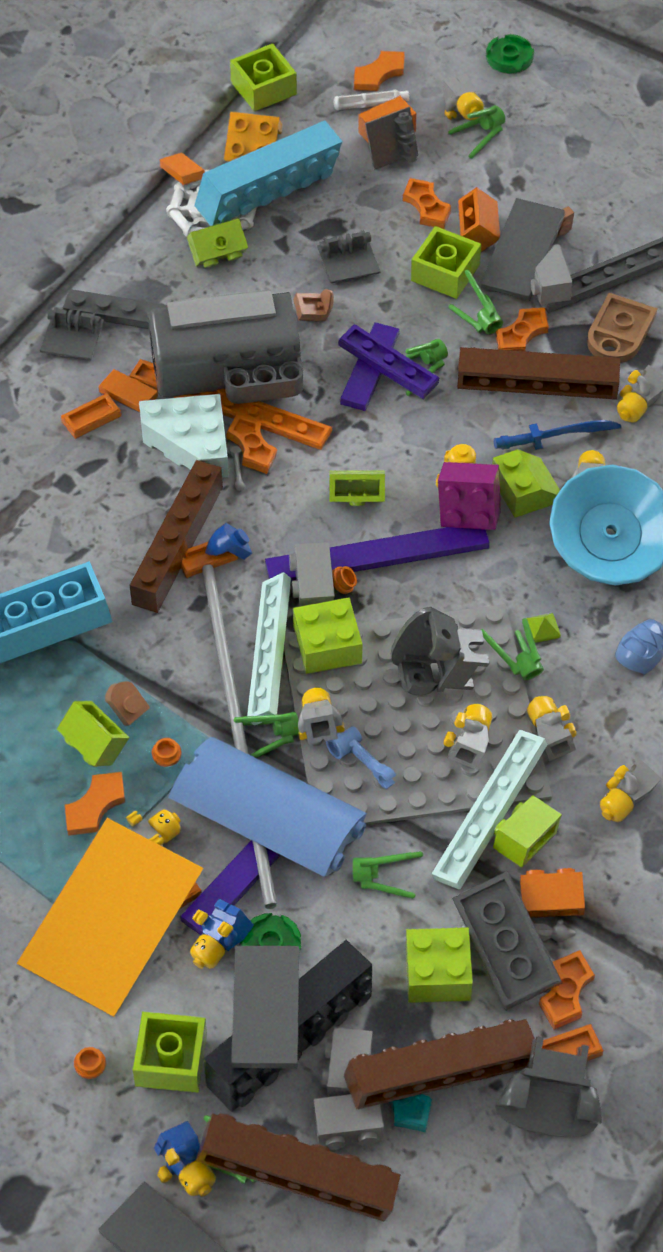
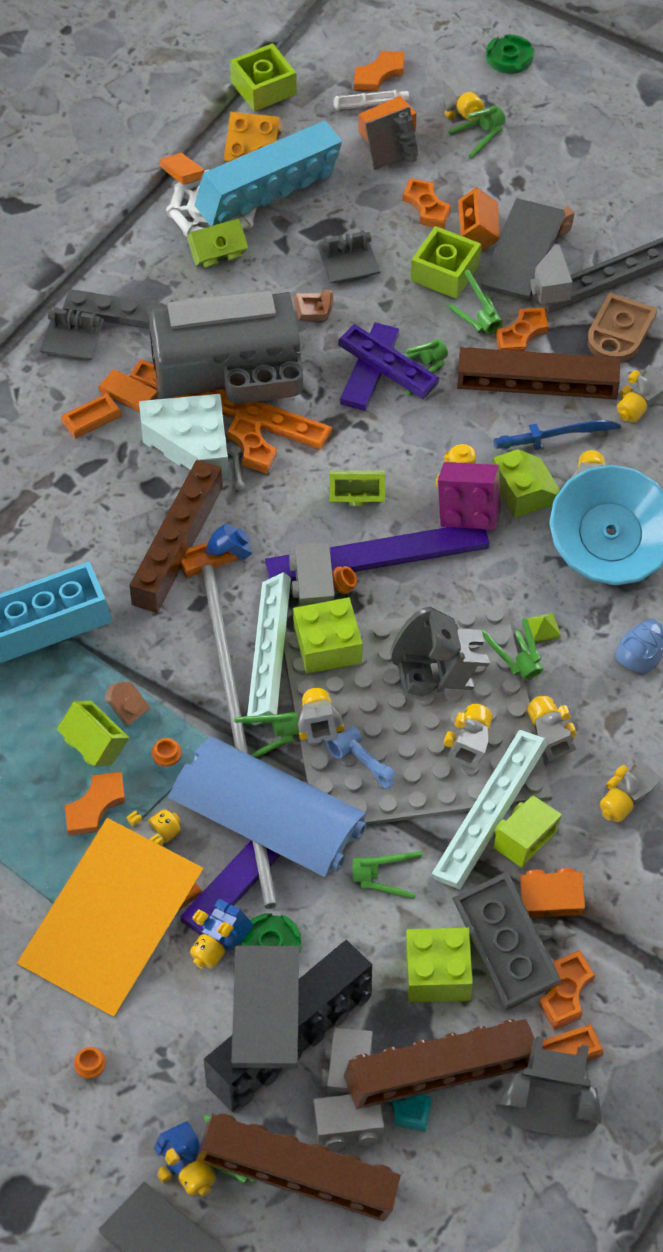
lime brick [133,1012,207,1093] -> none

